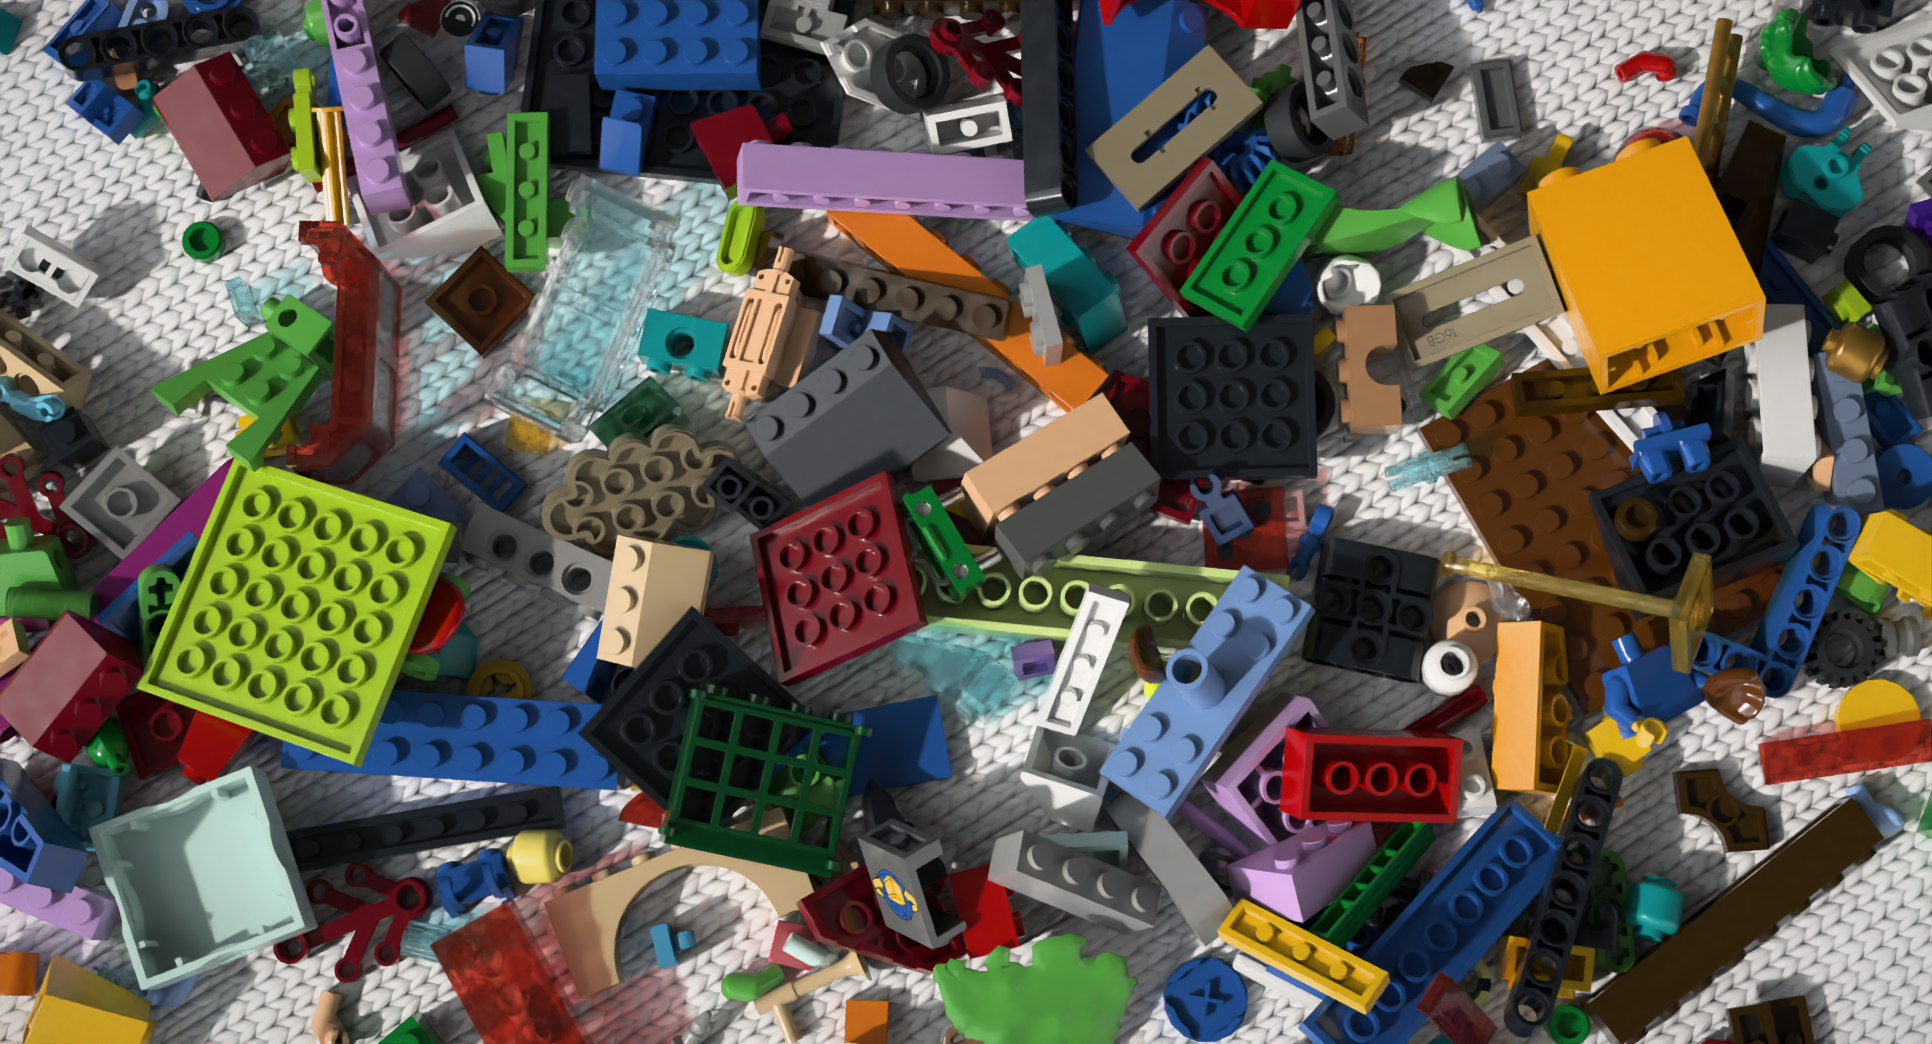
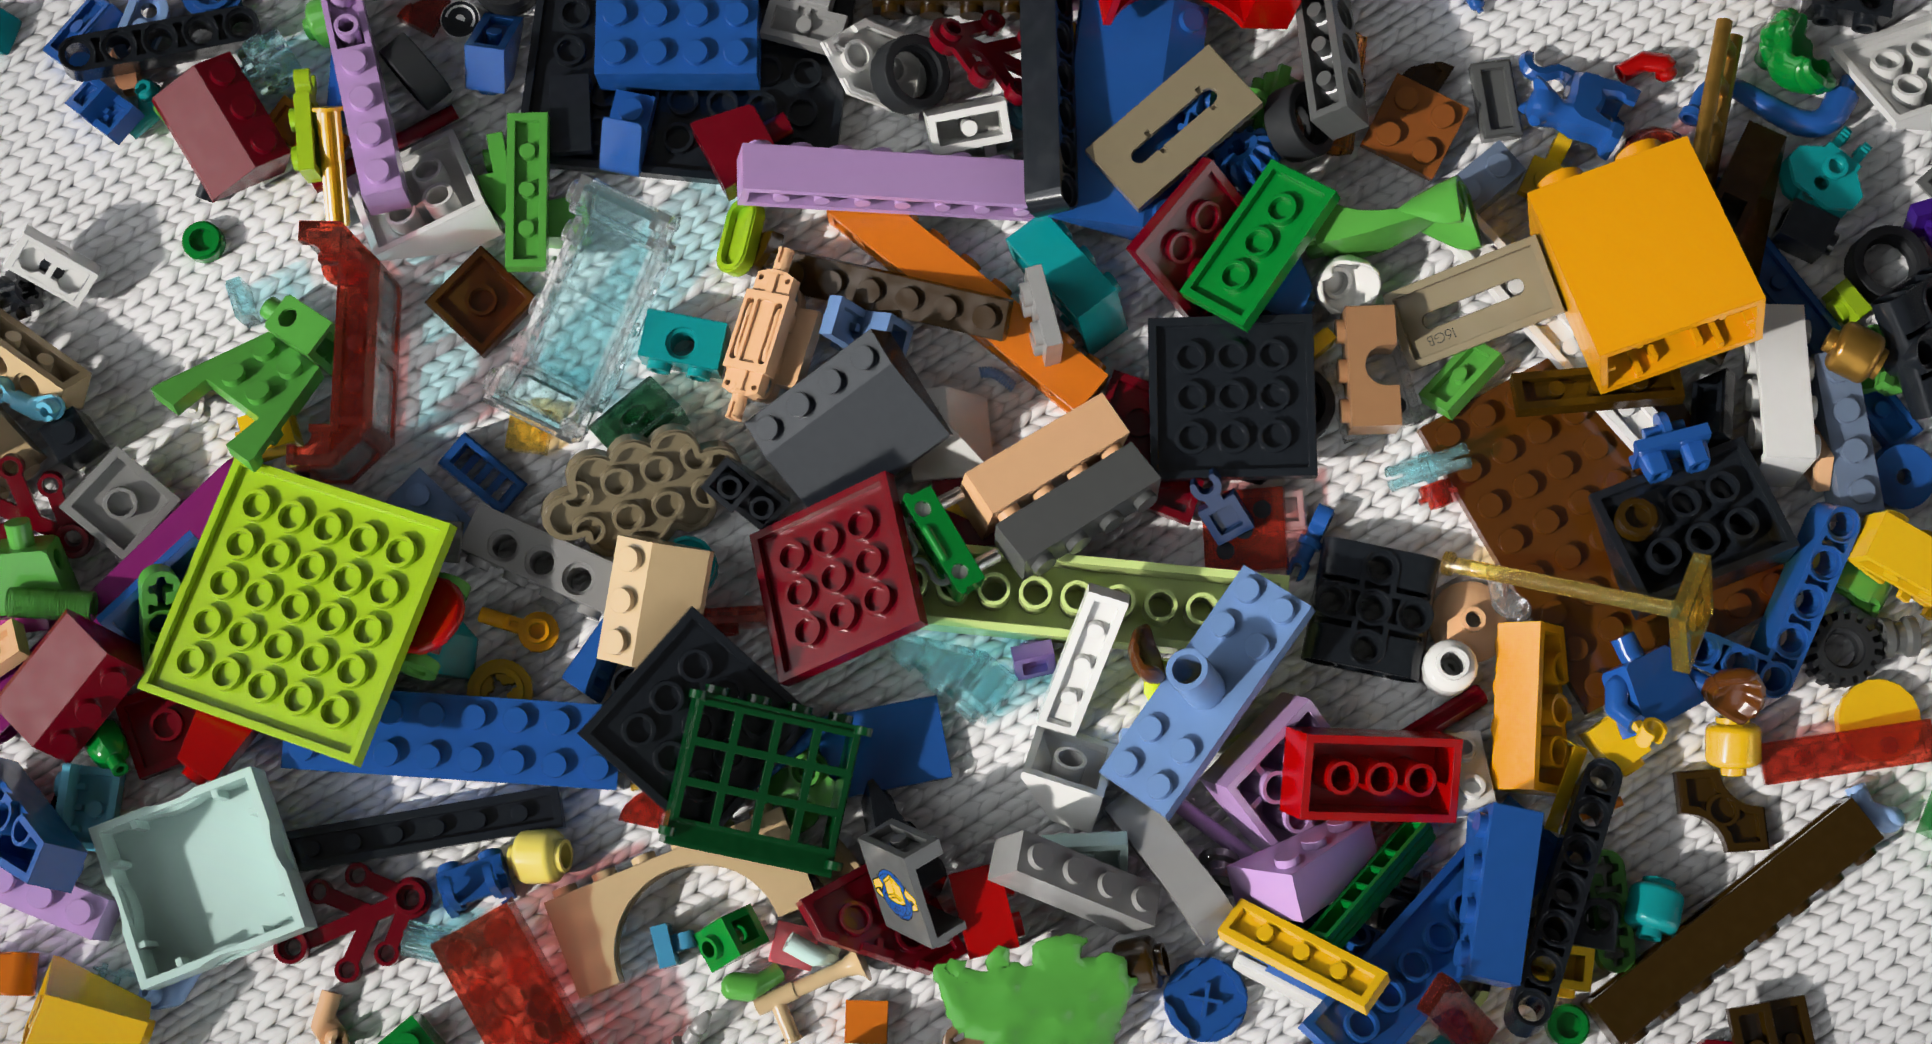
none -> light orange plate [478,606,560,653]
none -> green brick [693,903,770,973]
none -> dark brown head [1111,935,1170,995]
none -> dark orange plate [1360,73,1469,182]
none -> clear red plate [1418,478,1459,511]
none -> blue wedge [1453,802,1544,988]
none -> blue animal [1518,50,1641,161]
none -> yellow head [1705,715,1762,777]

